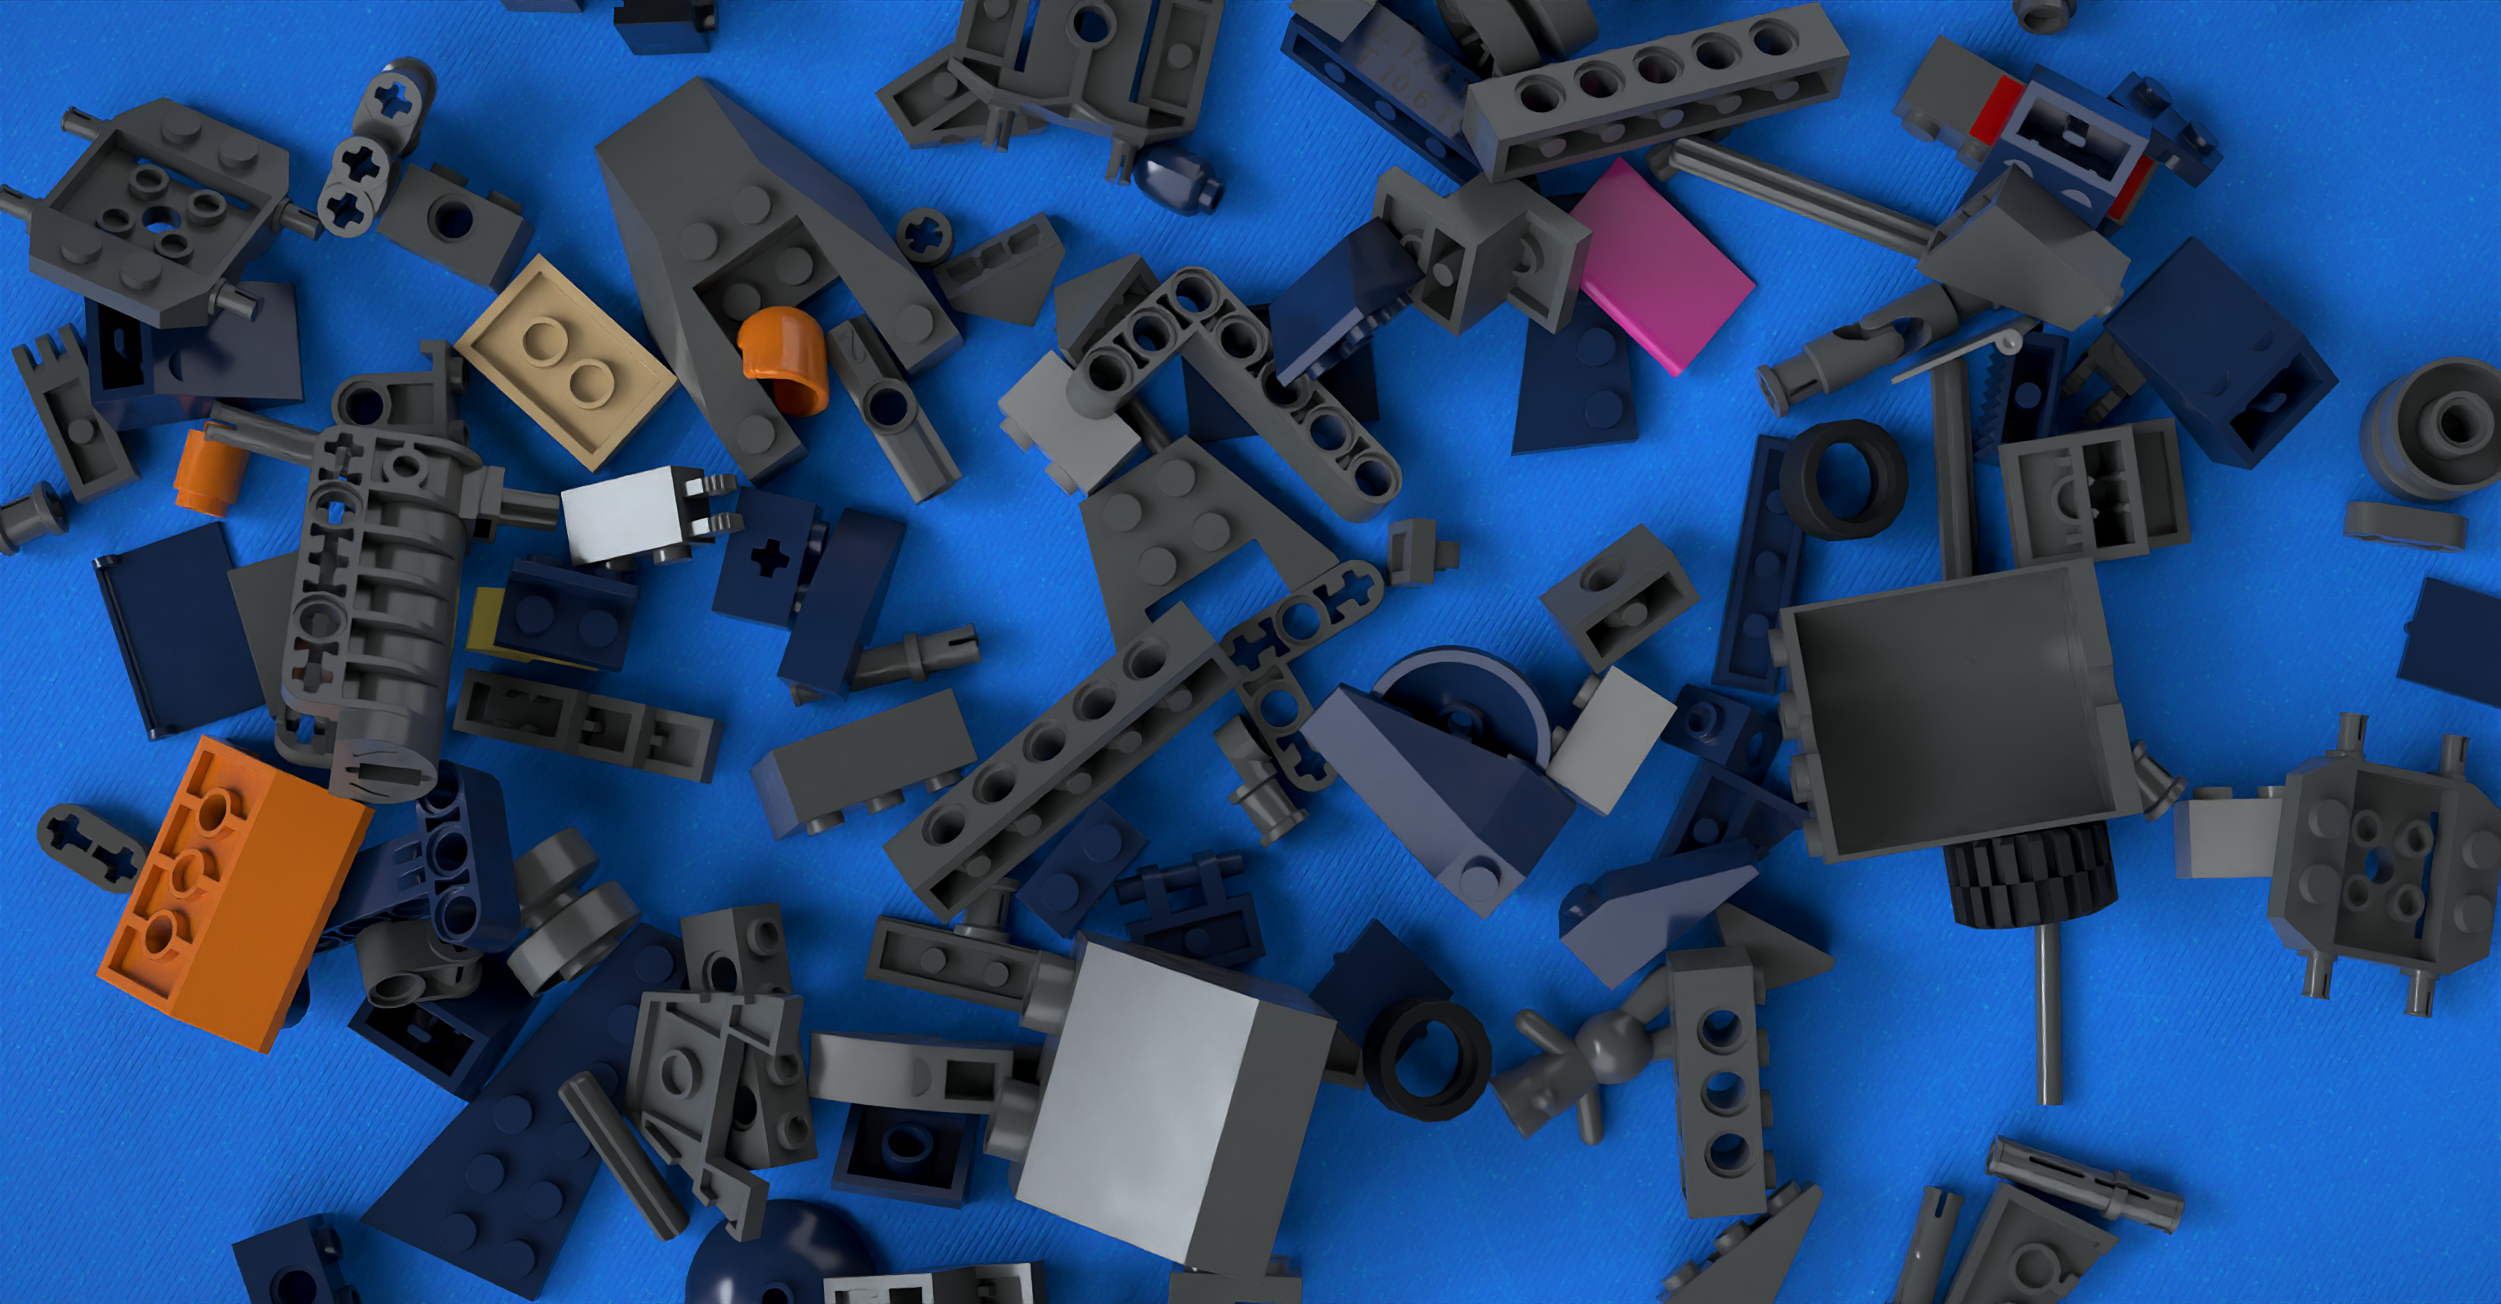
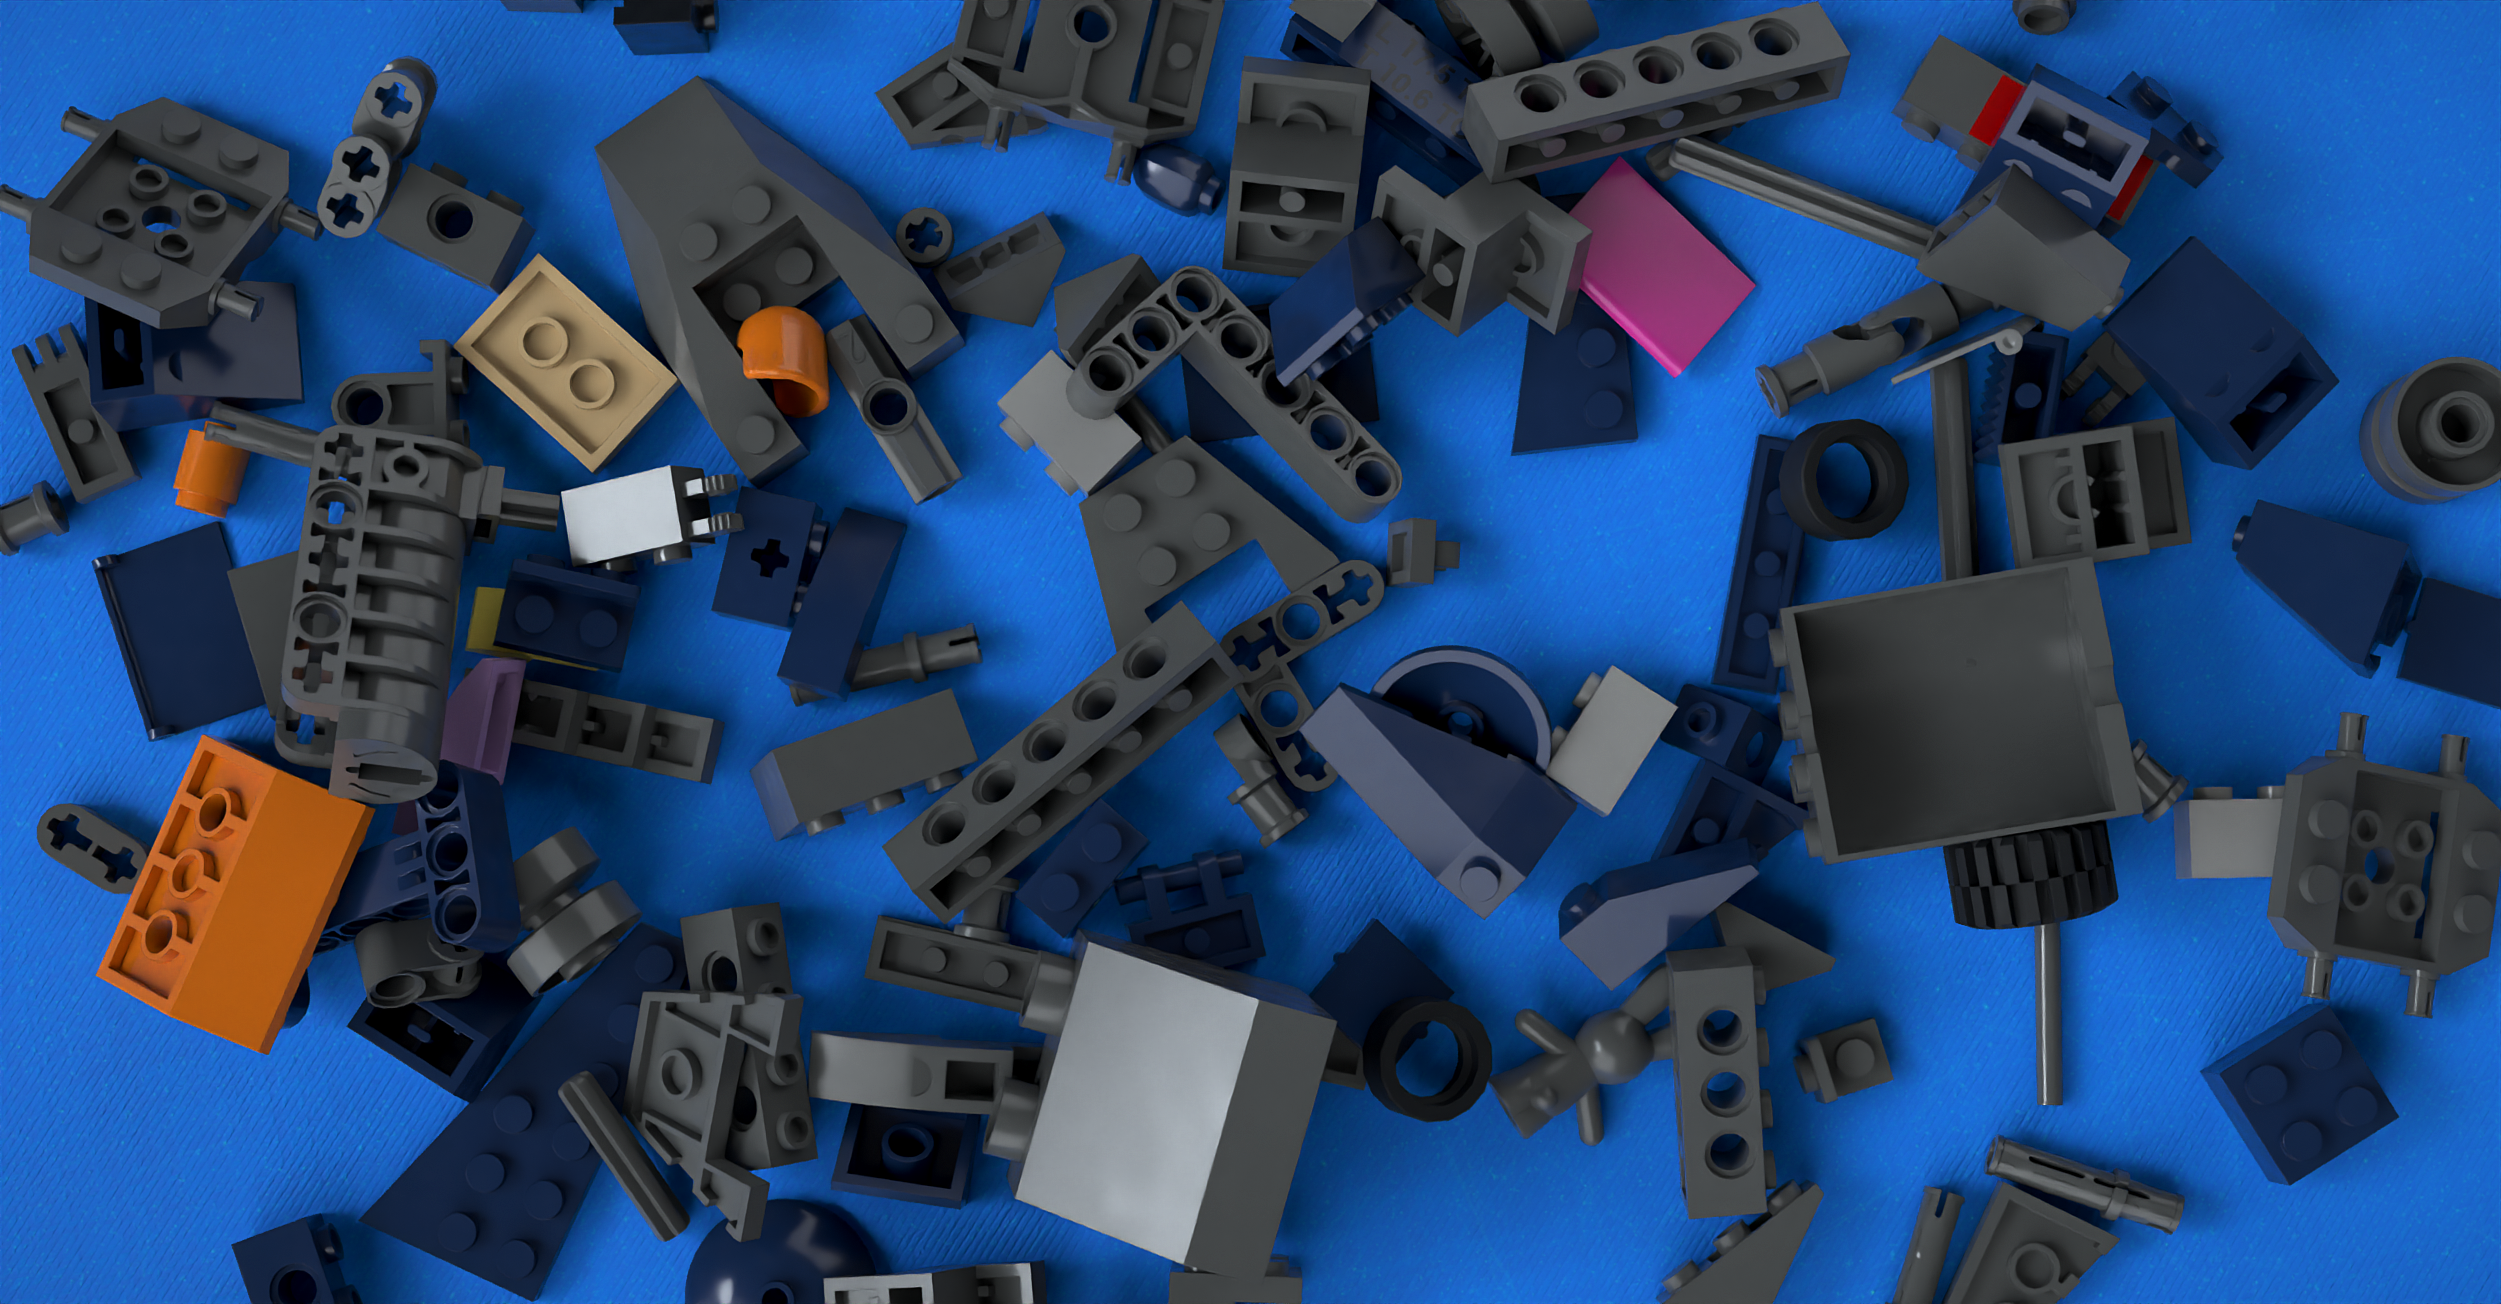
dark grey brick [1538,523,1701,675] -> none
dark grey beam [2342,501,2469,553] -> none
none -> lavender slope [391,657,527,836]
none -> dark grey bracket [1222,56,1372,278]
none -> dark grey bracket [1793,1018,1894,1104]
none -> dark blue brick [2200,1004,2399,1186]
none -> dark blue slope [2232,499,2422,679]

